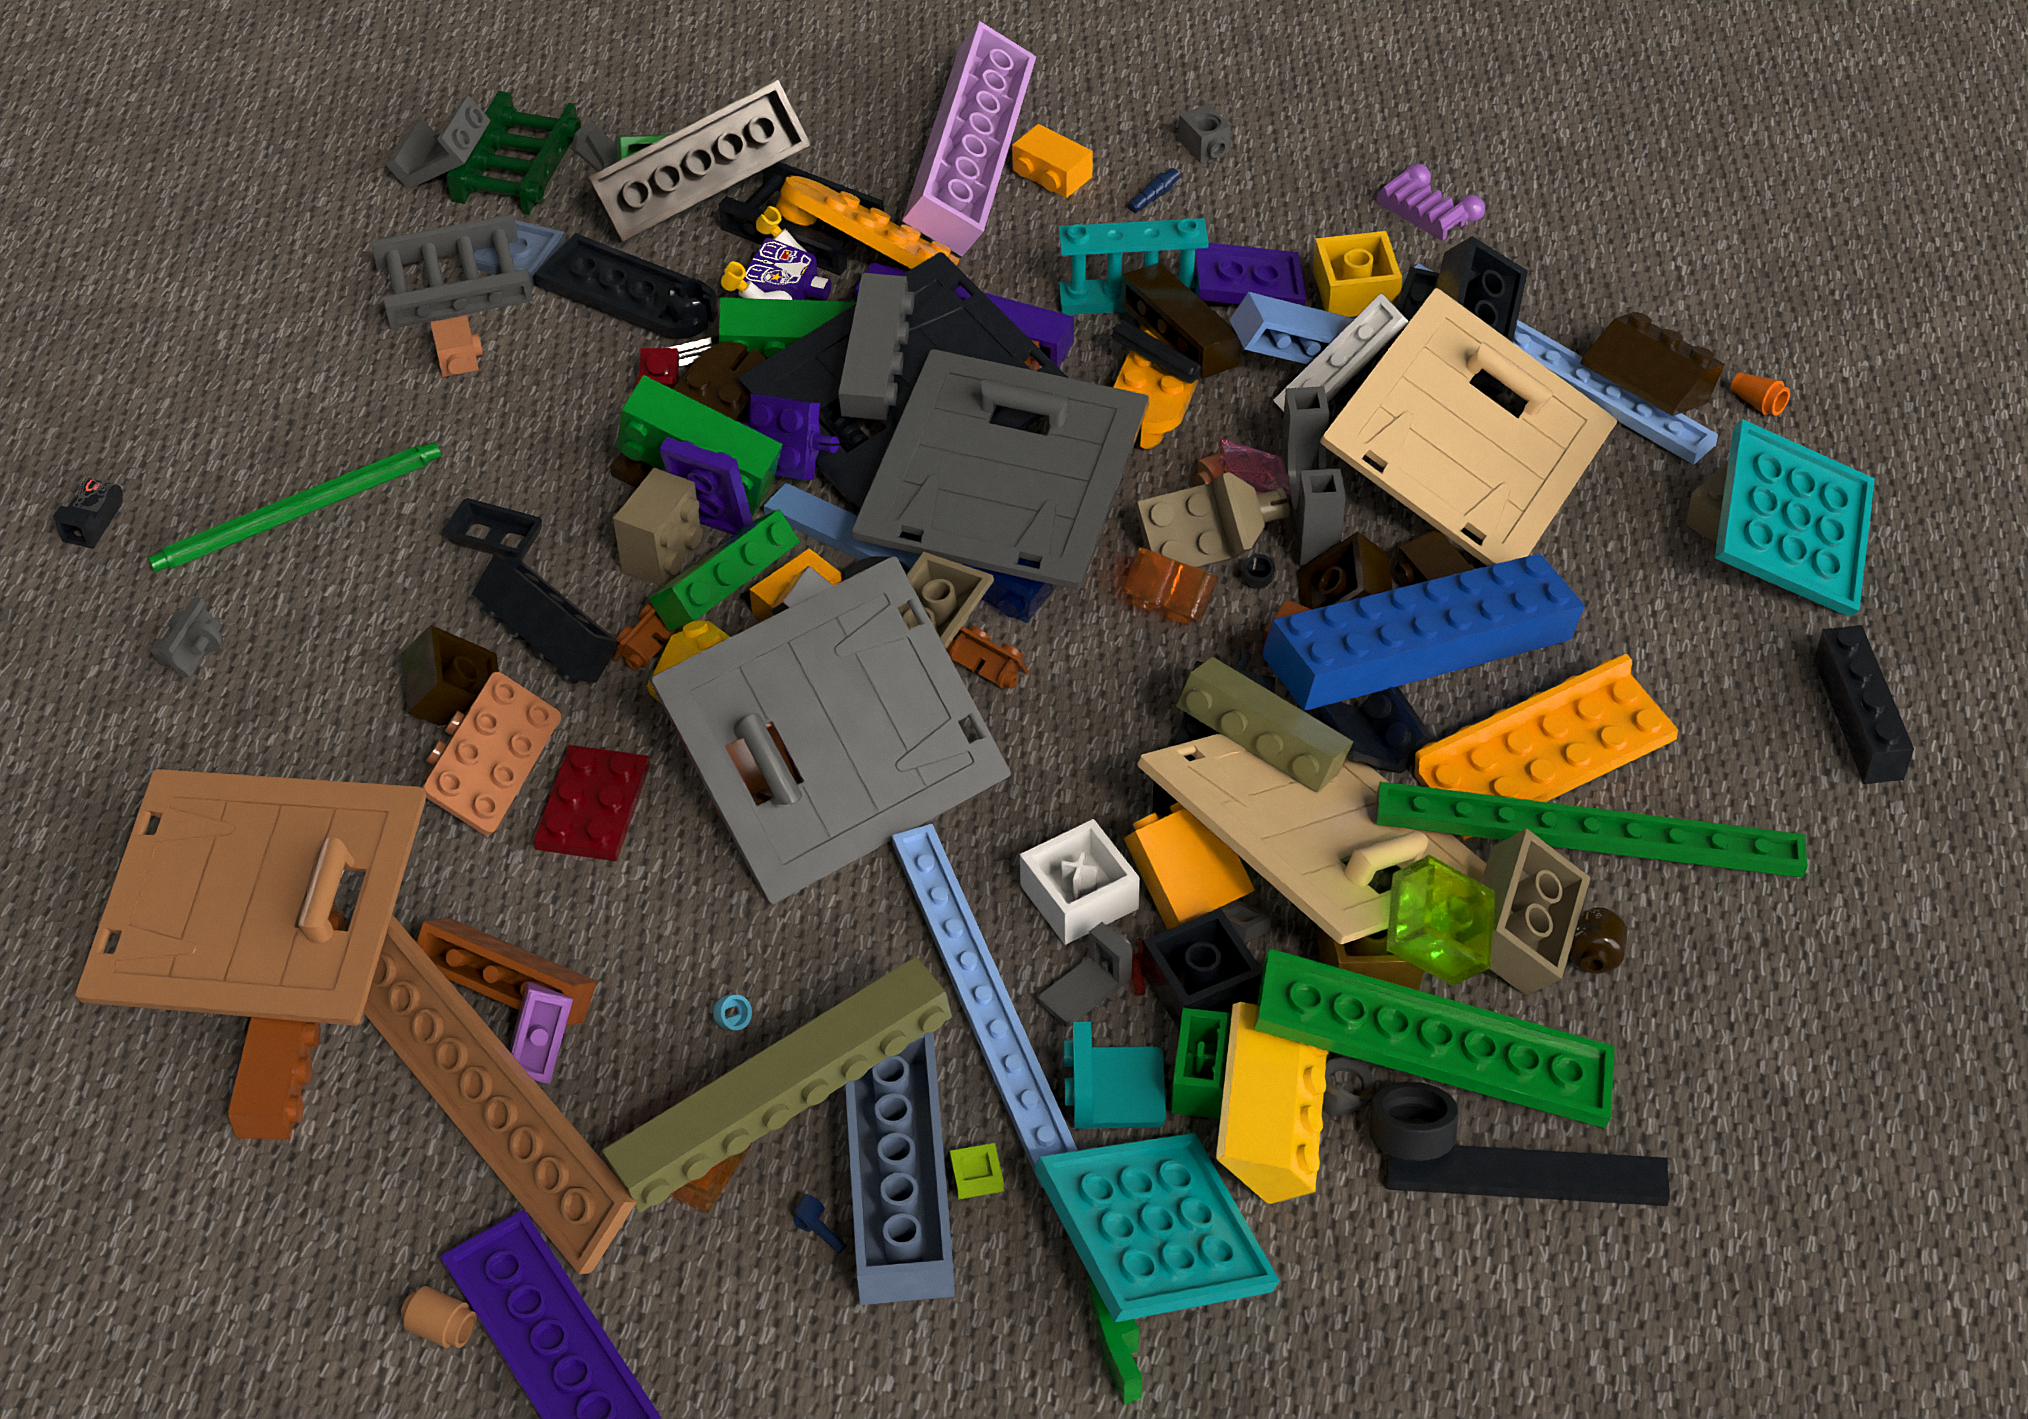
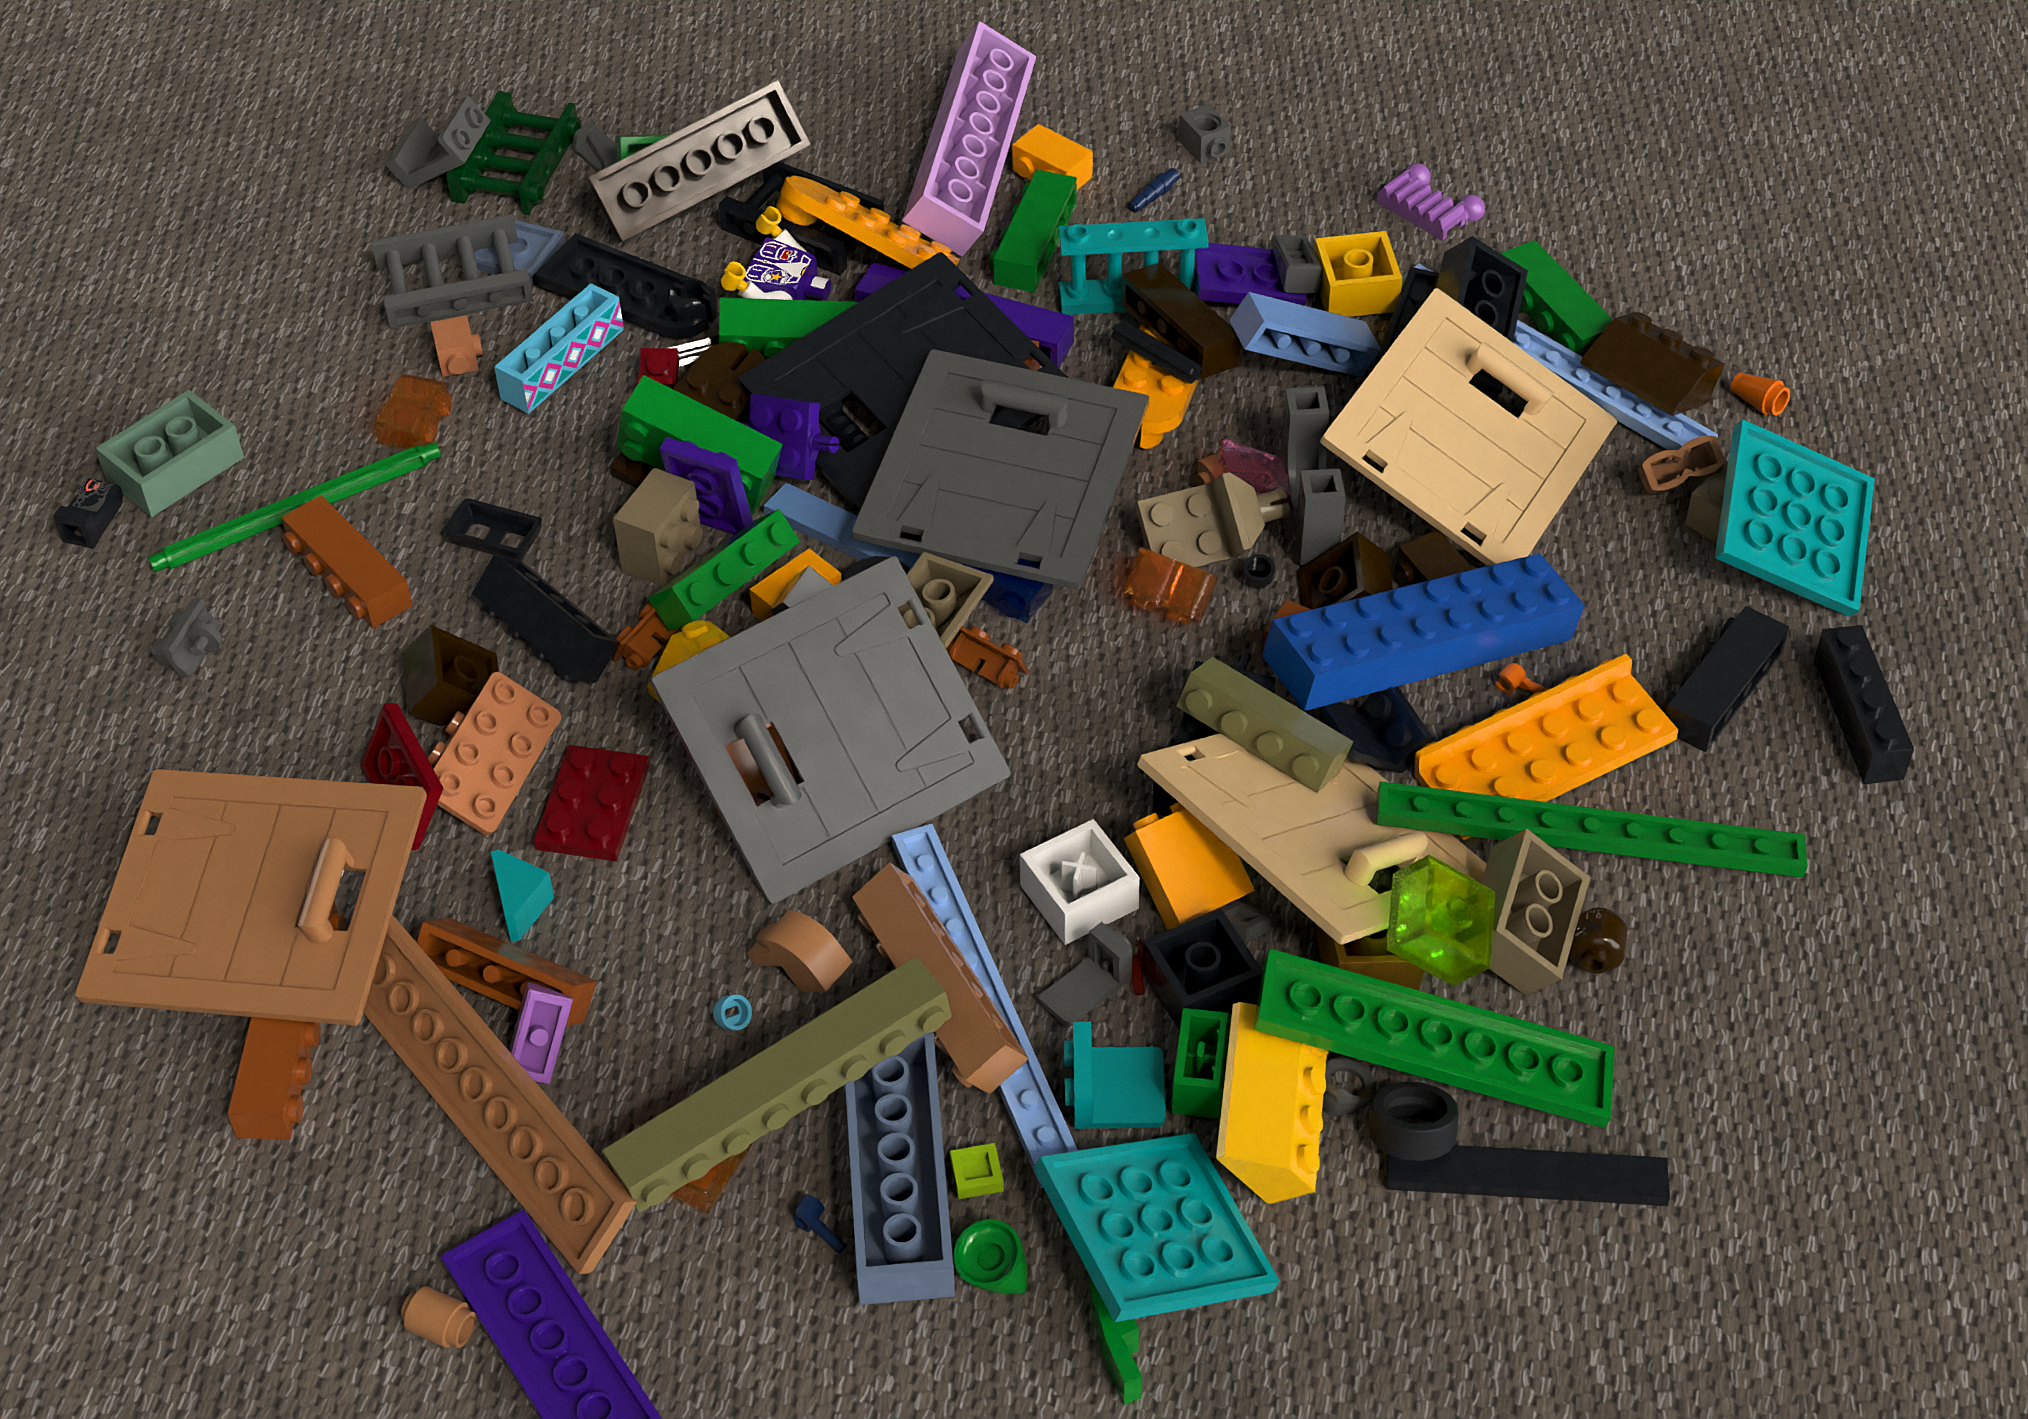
dark grey brick [839,273,914,420] -> none
white plate [1274,293,1409,412] -> none
none -> sand green brick [95,390,244,518]
none -> dark orange brick [281,495,413,628]
none -> dark red tile [360,703,444,851]
none -> clear orange brick [374,374,452,449]
none -> teal slope [491,850,554,942]
none -> medium azure brick [494,283,624,414]
none -> medium nougat brick [746,910,853,992]
none -> medium nougat brick [852,862,1029,1094]
none -> green piece [953,1219,1028,1294]
none -> green brick [989,169,1077,293]
none -> dark grey slope [1271,235,1323,293]
none -> orange hand [1495,663,1549,694]
none -> green brick [1500,240,1613,357]
none -> medium nougat brick [1637,436,1726,495]
none -> black brick [1661,606,1789,753]

